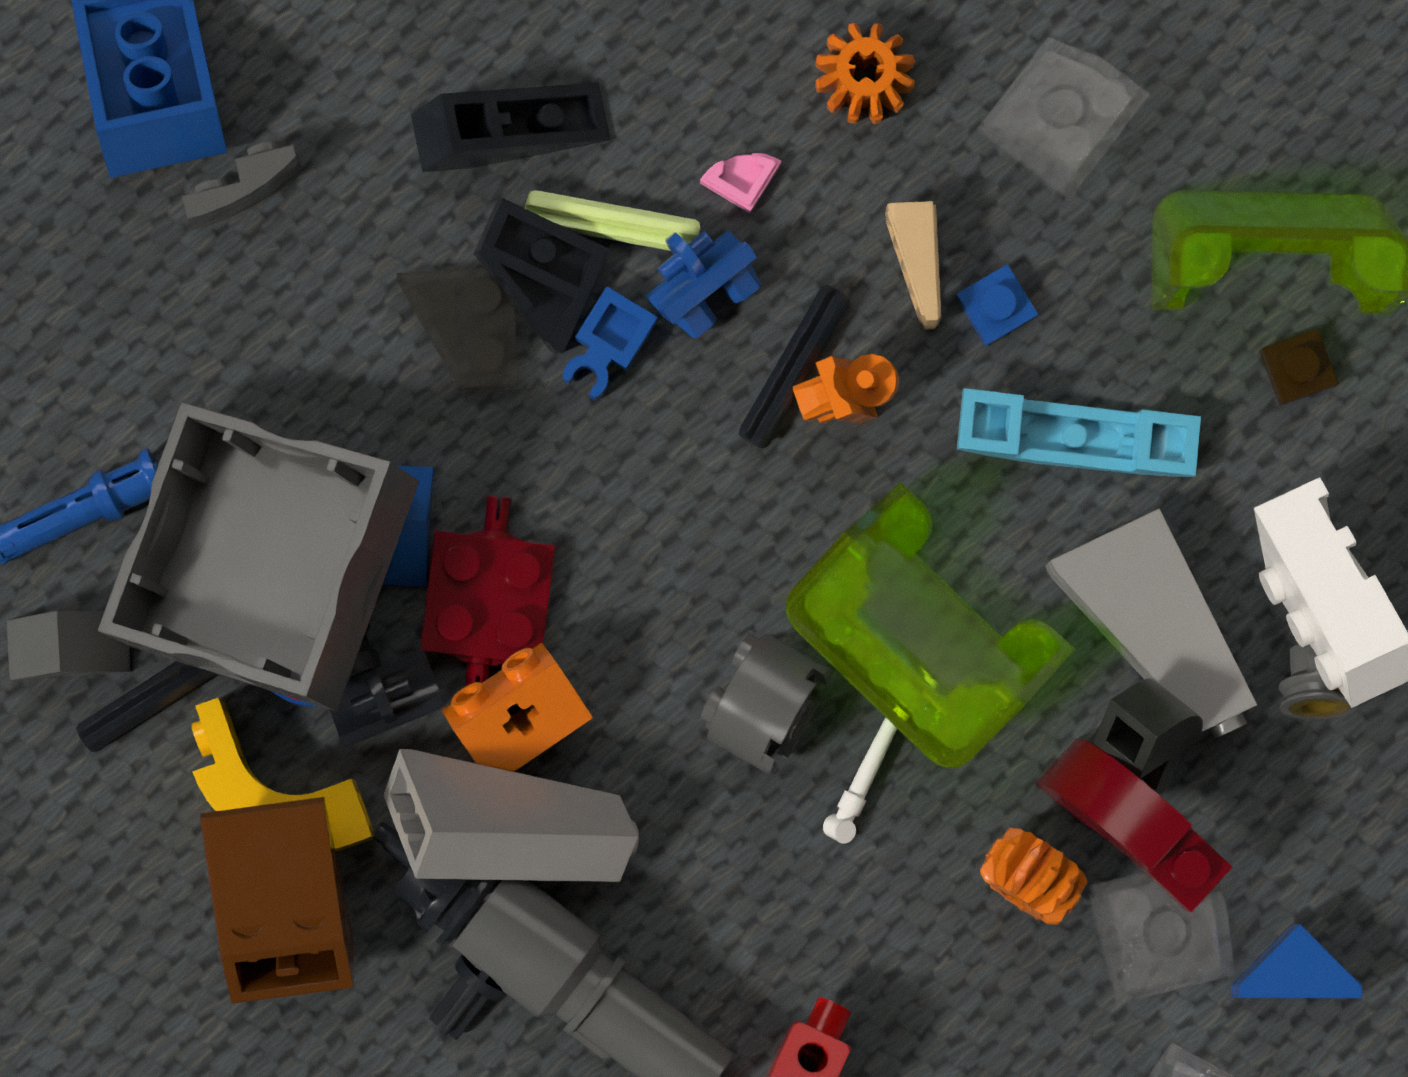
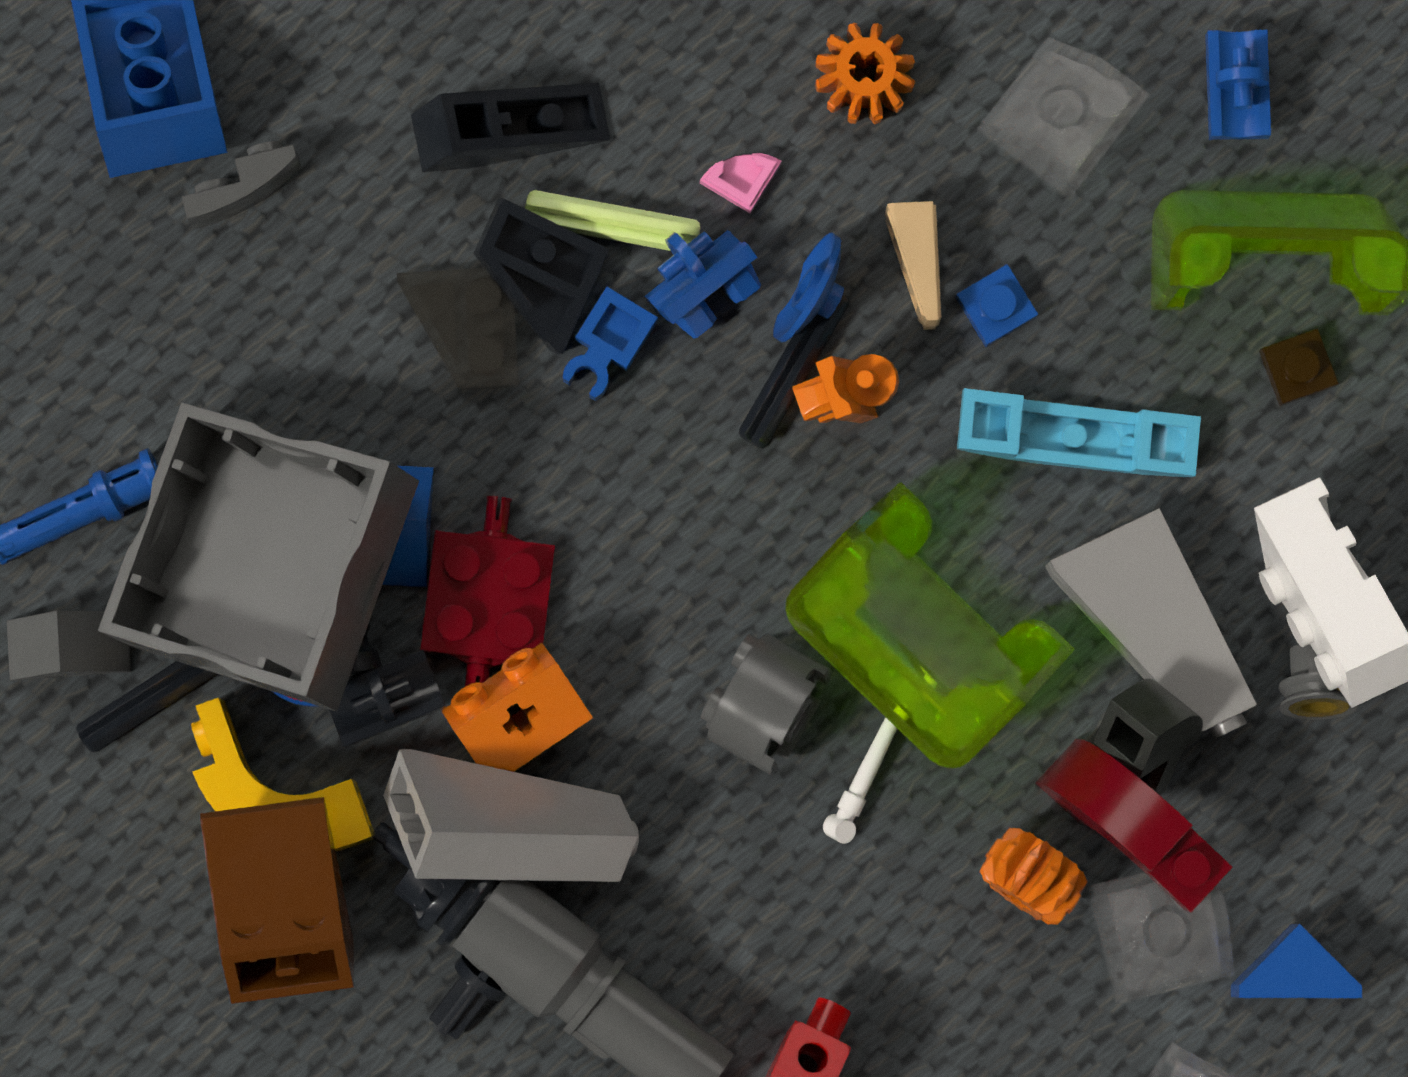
none -> blue dish [773,233,844,342]
none -> blue hips [1205,30,1271,140]

